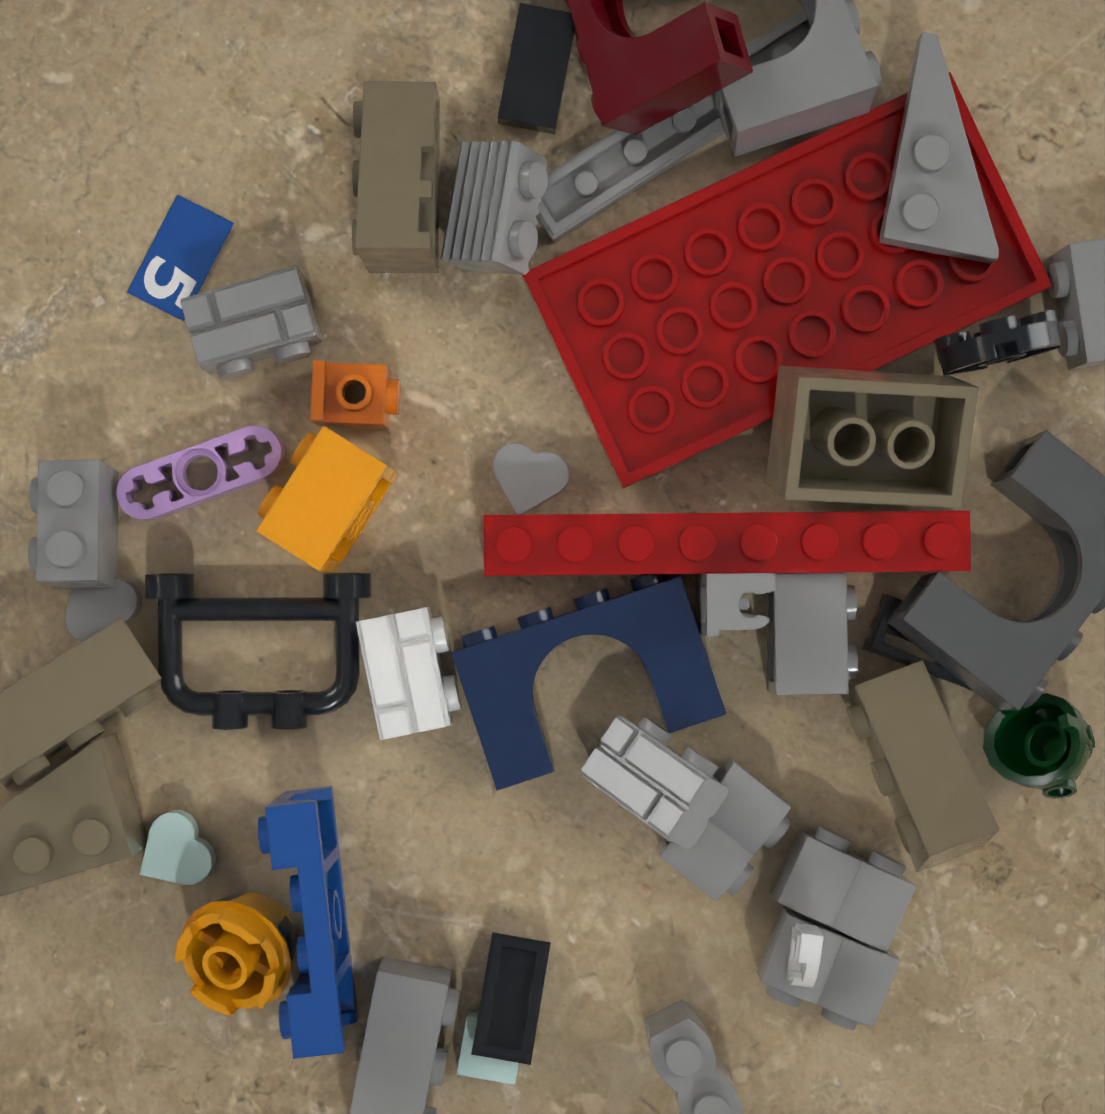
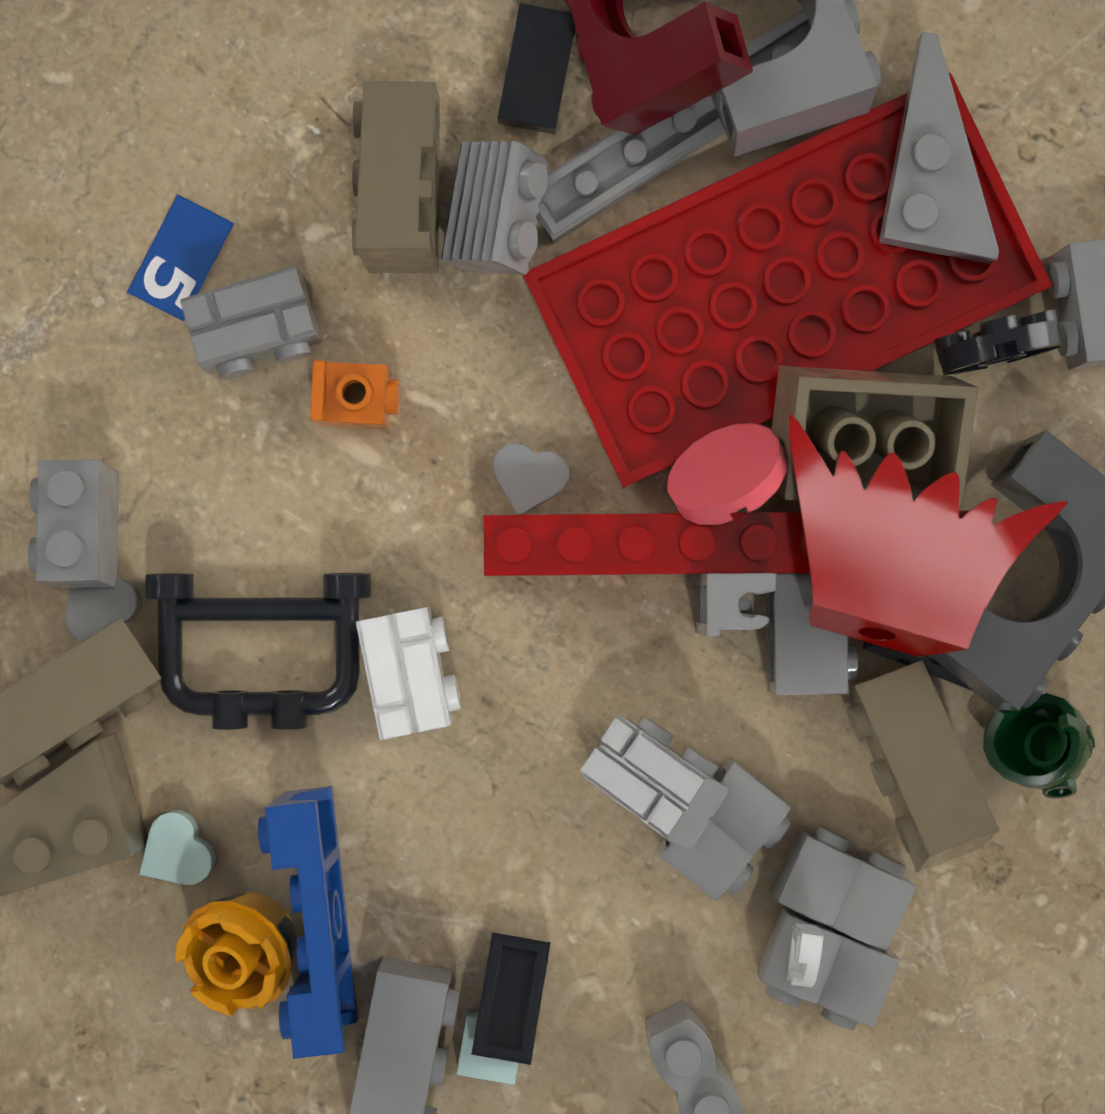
lavender beam [116,426,286,520] -> none
light orange brick [256,425,398,572] -> none
dark blue arch [451,574,726,791] -> none
none -> coral tile [667,423,787,525]
none -> piece [789,414,1068,656]

